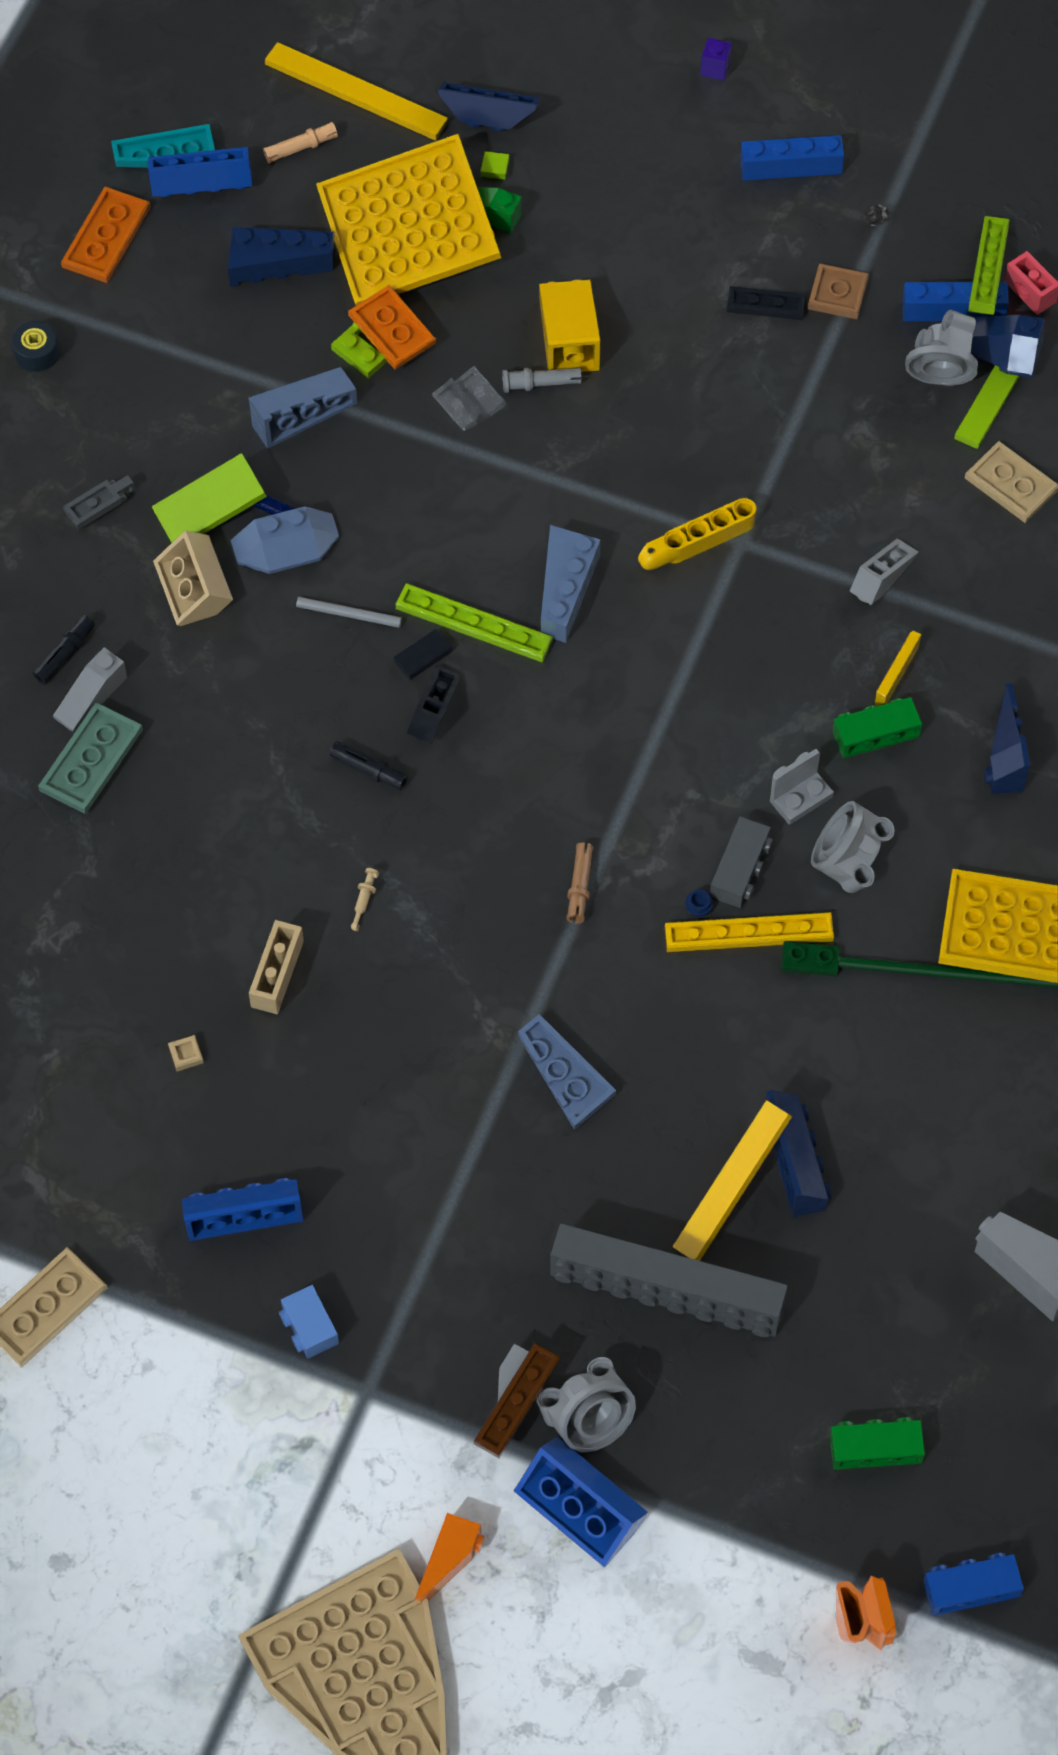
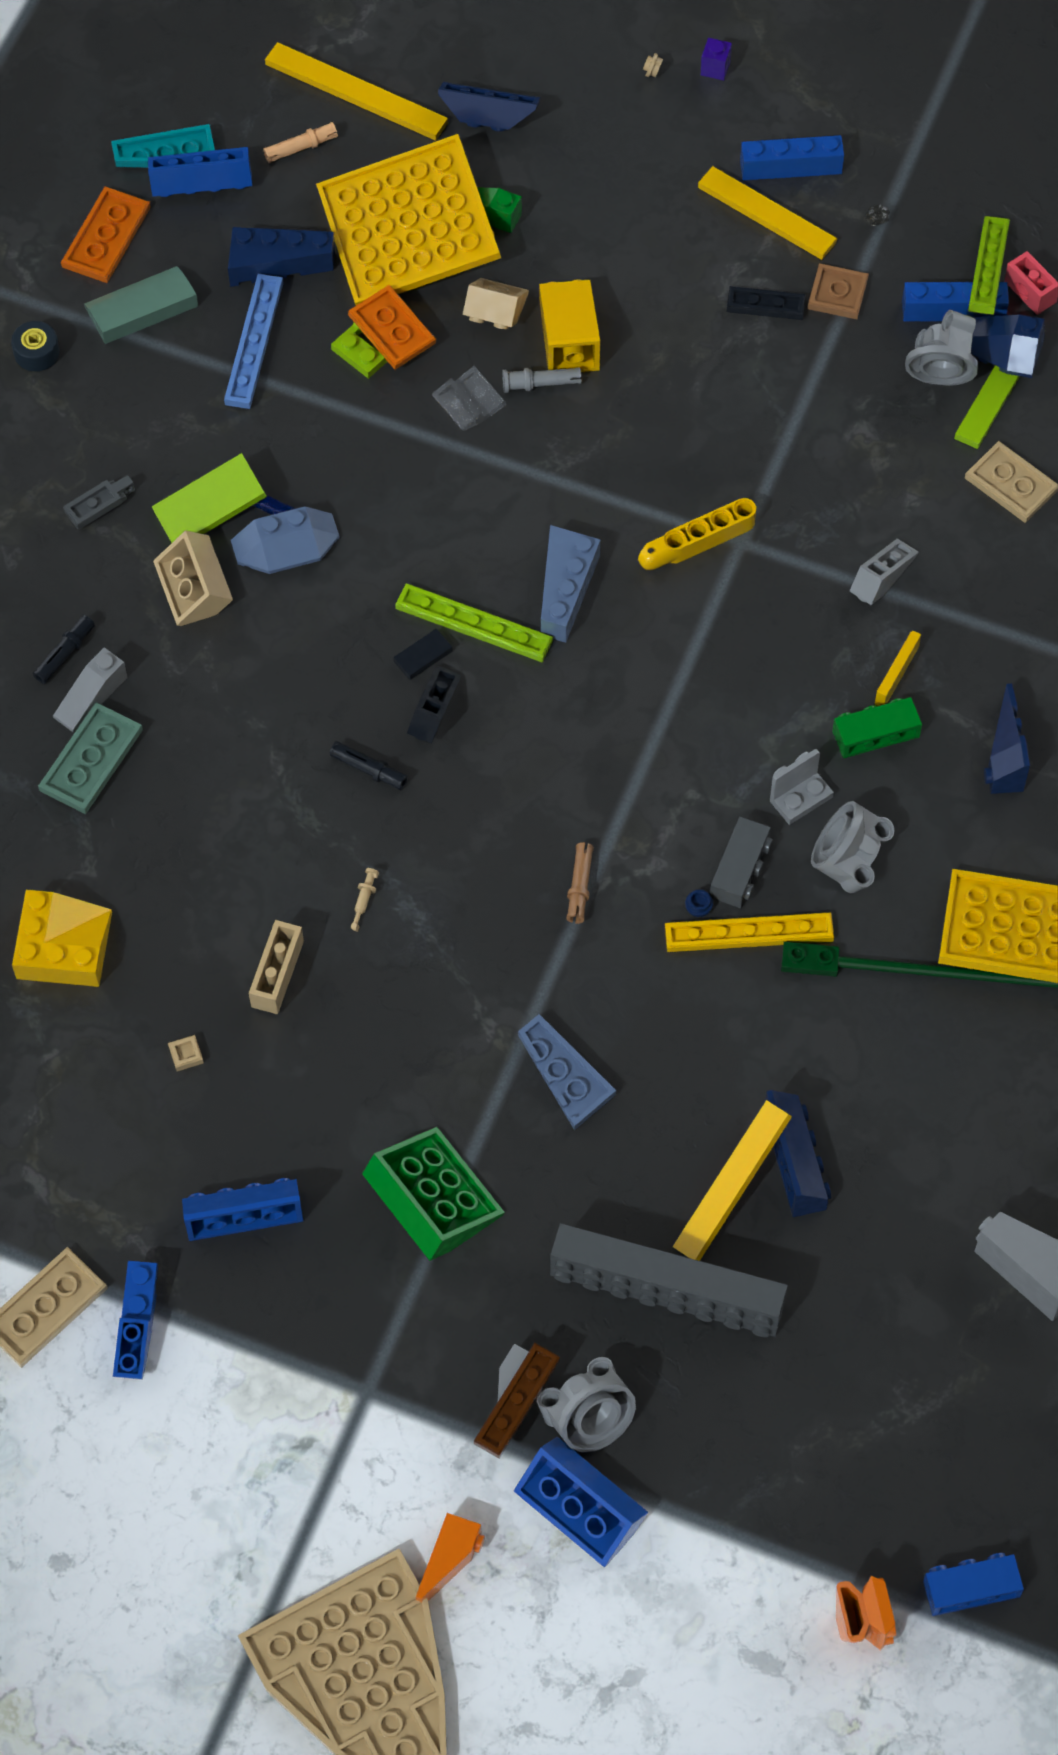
sand blue wedge [249,367,357,449] -> none
medium blue brick [279,1285,339,1359] -> none
light grey bar [296,597,402,628] -> none
lime tile [481,151,509,180] -> none
green brick [829,1417,925,1470] -> none
none -> yellow slope [12,890,112,987]
none -> sand green slope [84,266,198,344]
none -> blue slope [113,1261,158,1380]
none -> medium blue plate [224,274,283,409]
none -> green slope [362,1127,505,1261]
none -> tan slope [463,278,529,329]
none -> tan plate [643,53,663,77]
none -> yellow tile [698,166,837,260]

